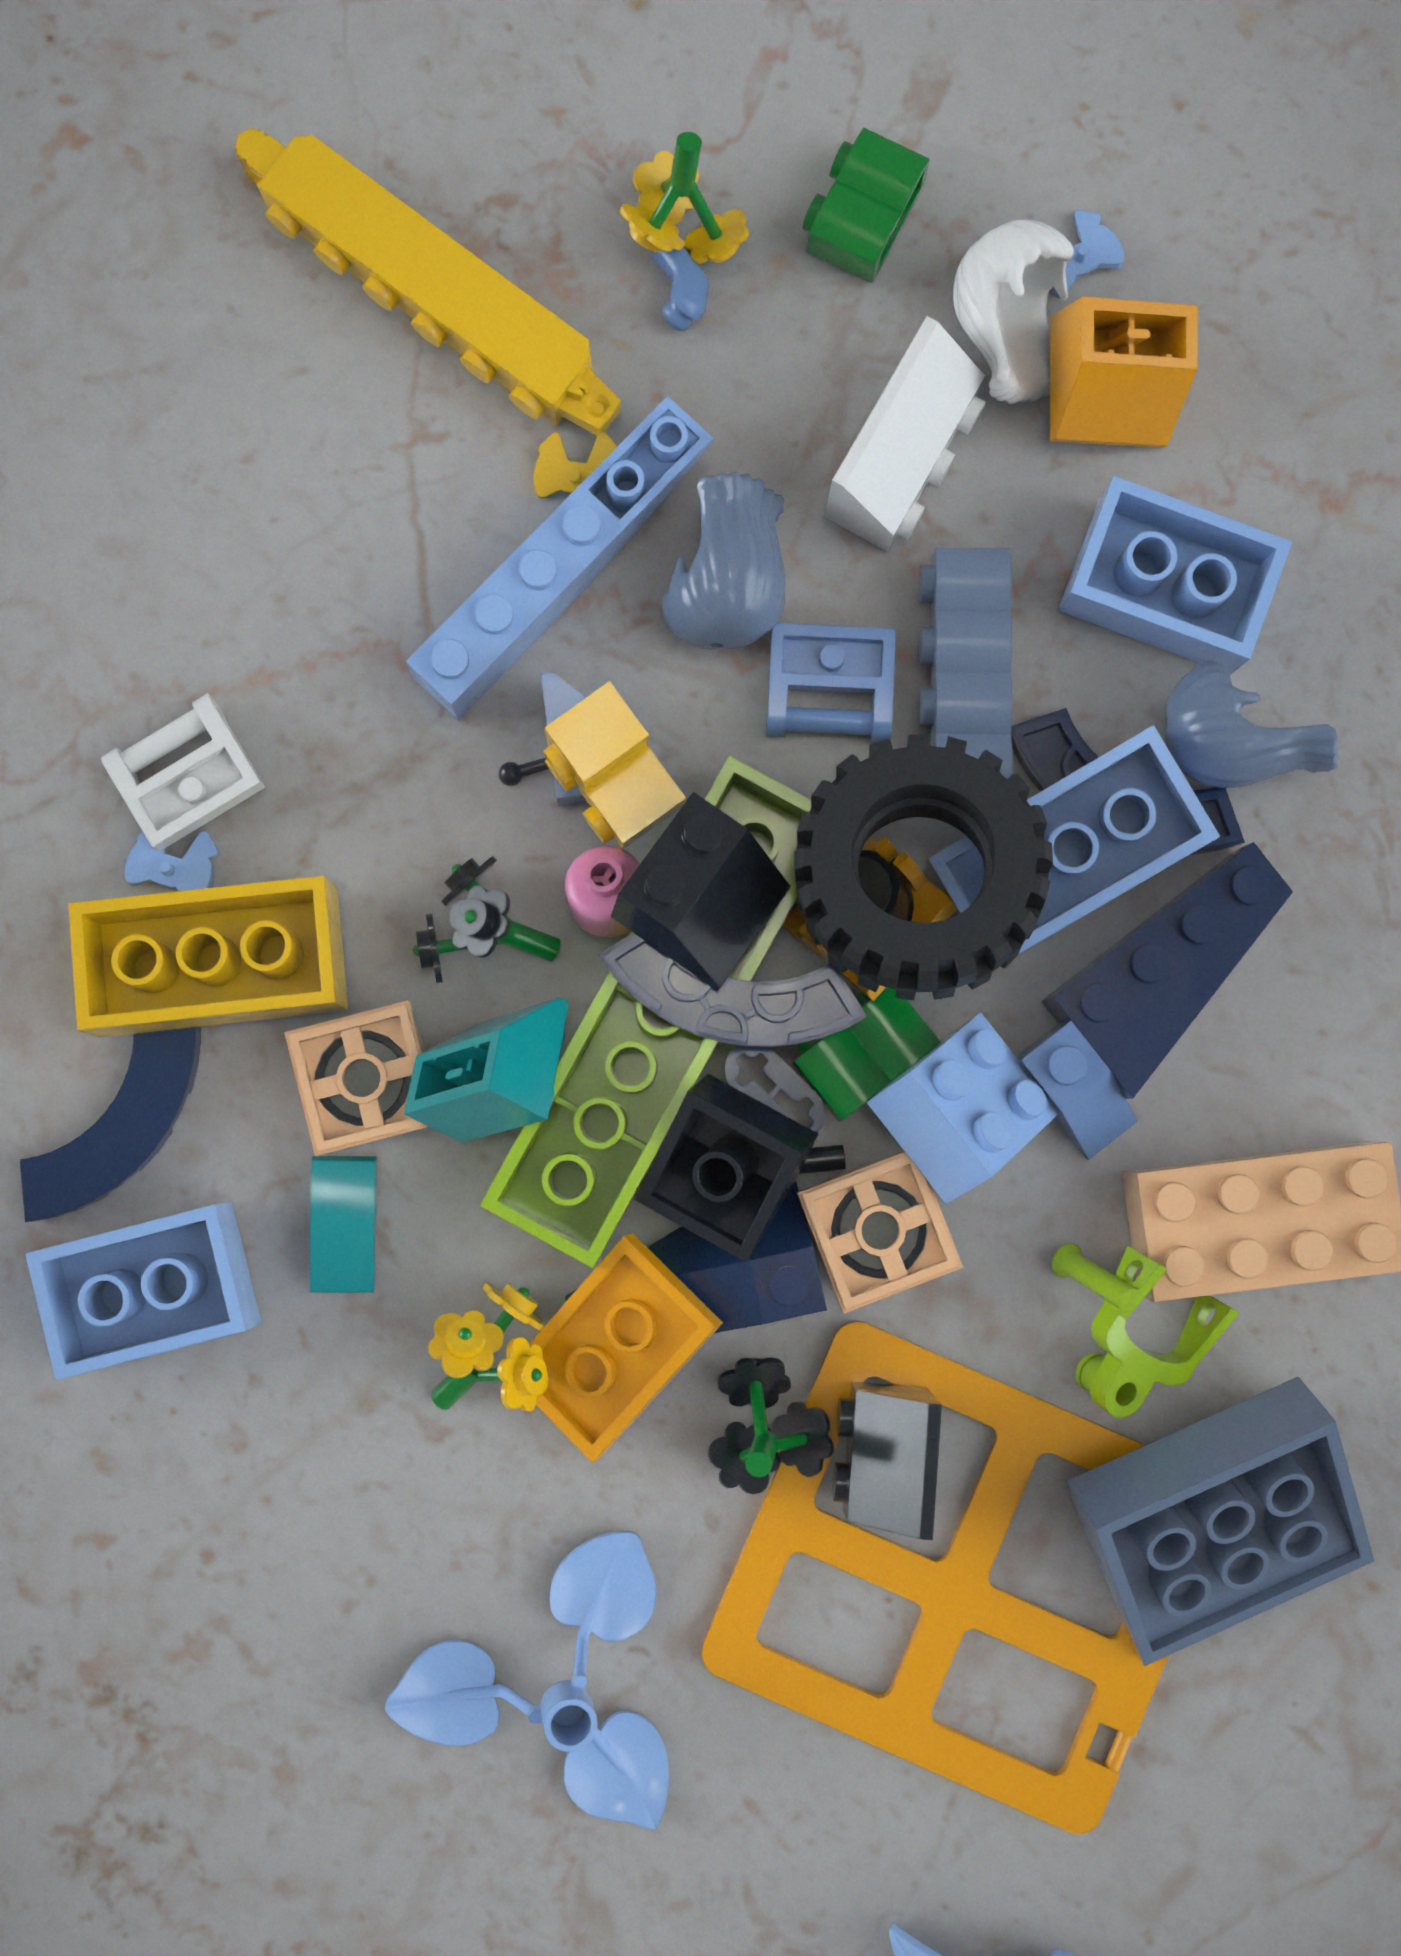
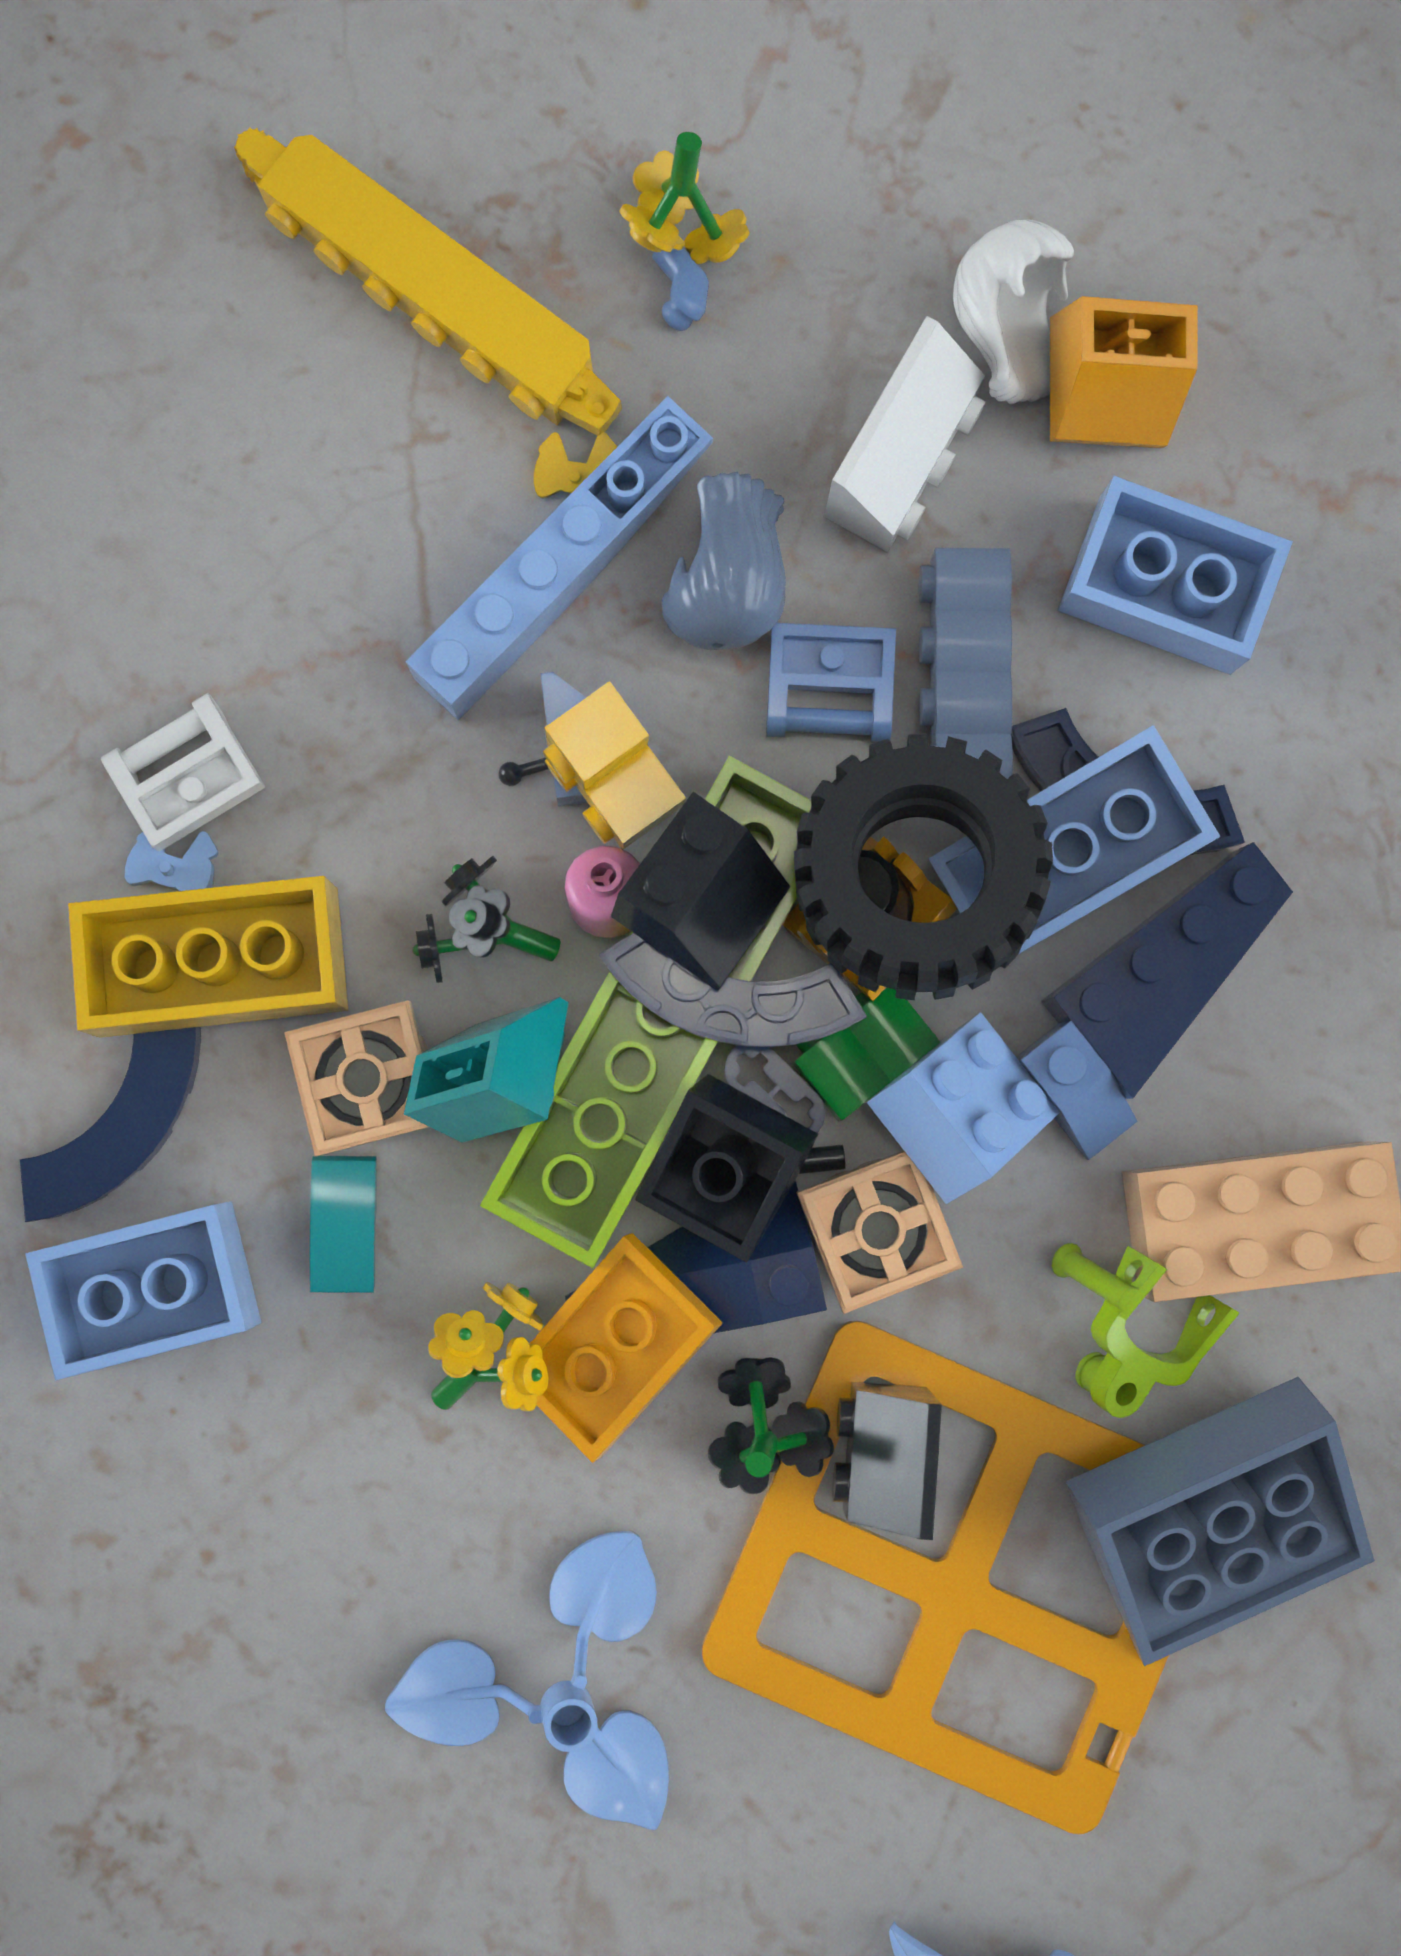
green brick [802,127,930,283] -> none
light blue piece [1049,210,1124,298] -> none
sand blue piece [1165,661,1339,788] -> none

